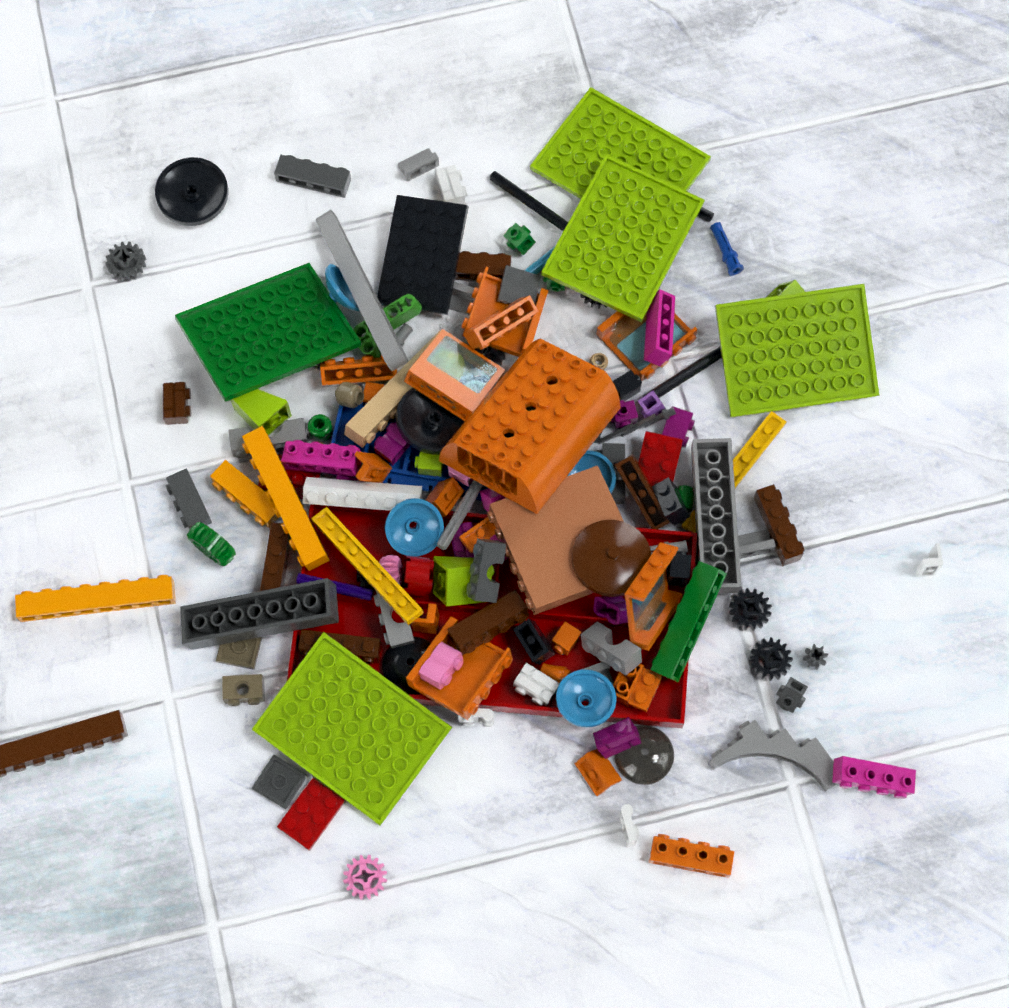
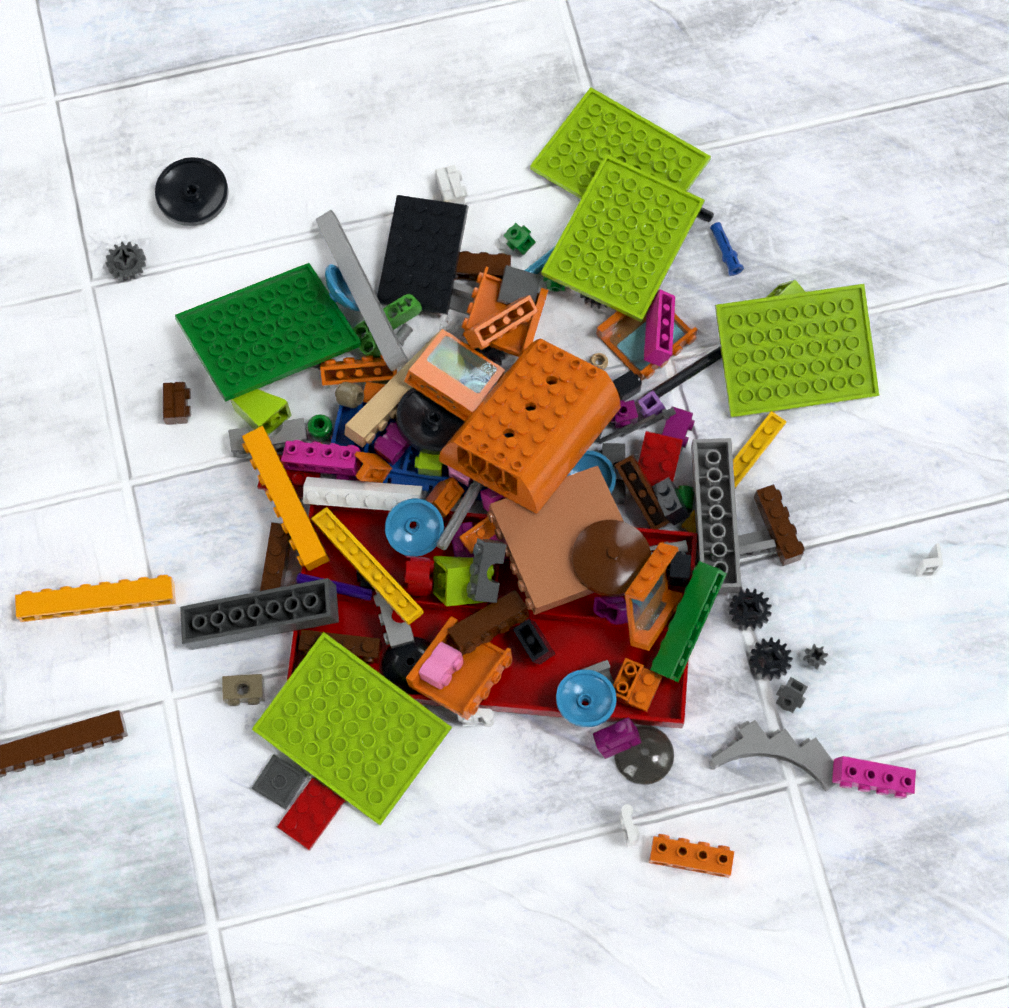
dark grey brick [165,468,212,529] -> none
green gear [187,522,236,566] -> none
light orange brick [210,460,278,528] -> none
dark tan tile [216,637,262,670] -> none
dark grey brick [274,154,351,198] -> none
bright pink gear [343,855,387,900] -> none
bright pink gear [379,555,404,586] -> none
light grey panel [398,148,439,181] -> none
orange panel [411,604,440,634] -> none
black axle [489,171,568,231] -> none
white brick [513,663,560,707] -> none
orange cone [540,663,571,683] -> none
orange brick [551,622,582,656] -> none
orange panel [574,749,622,796] -> none
light grey arch [581,621,642,675] -> none

